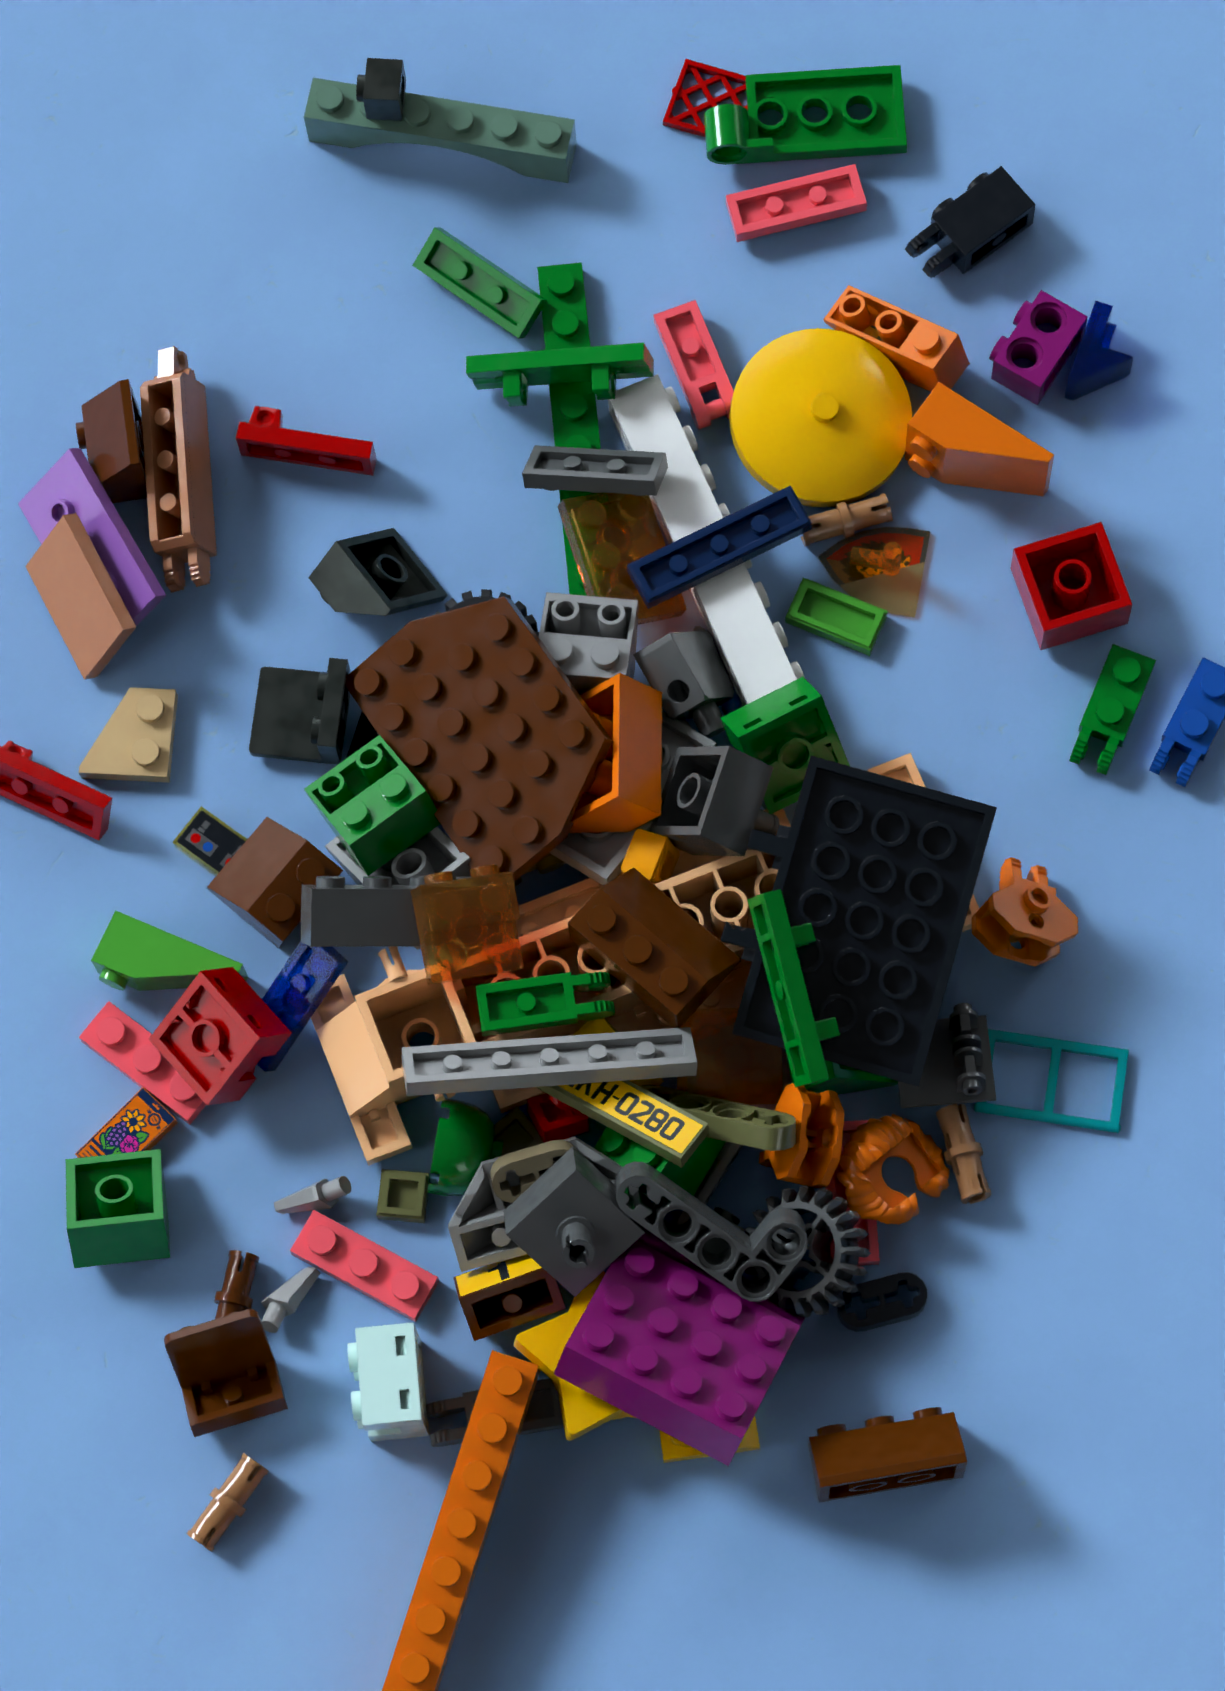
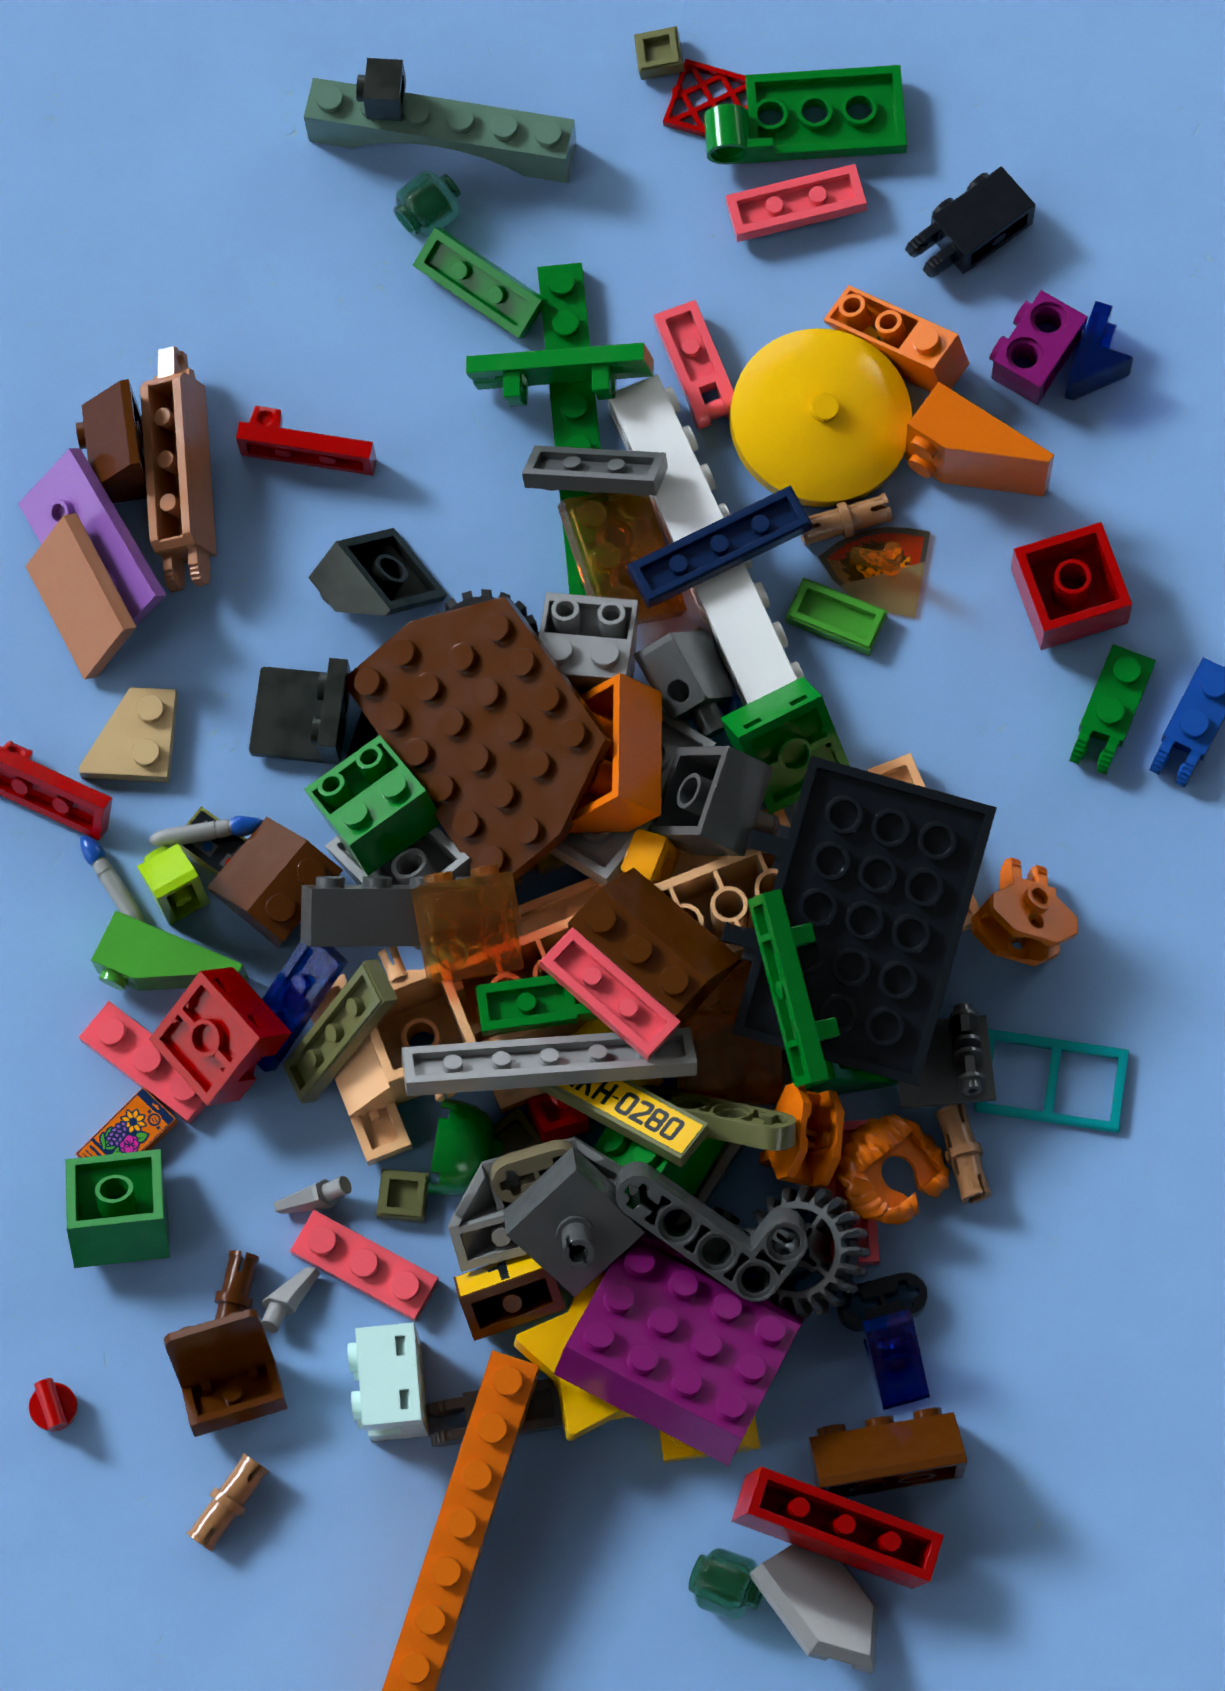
none -> red plate [29,1378,78,1431]
none -> light grey piece [80,835,144,922]
none -> lime slope [137,844,210,926]
none -> light grey piece [149,816,263,847]
none -> olive tile [283,959,398,1104]
none -> clear green head [393,171,461,237]
none -> coral plate [539,927,681,1061]
none -> olive tile [634,26,685,80]
none -> clear green head [688,1547,763,1620]
none -> red brick [731,1467,944,1589]
none -> light grey tile [748,1544,878,1674]
none -> clear blue slope [862,1309,930,1410]

